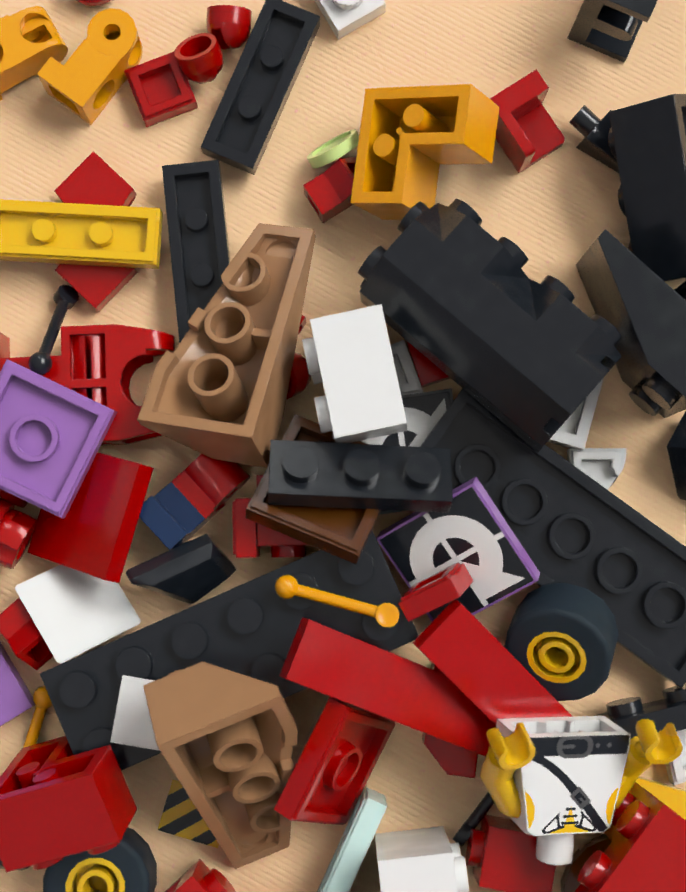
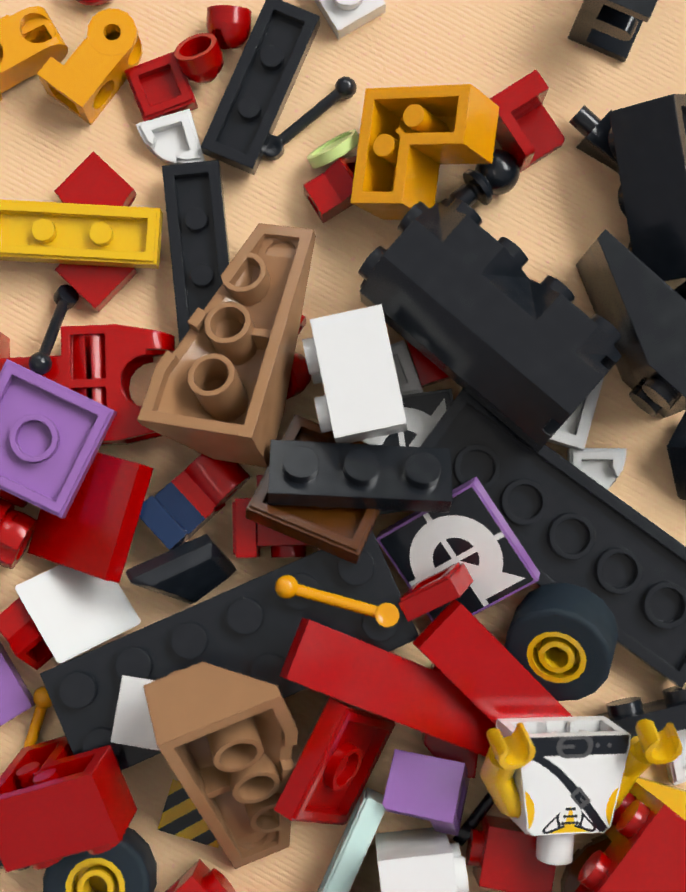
none -> white tile [136,109,205,165]
none -> black hinge [264,76,357,160]
none -> medium lavender panel [382,749,470,836]
none -> black bar [440,149,520,207]

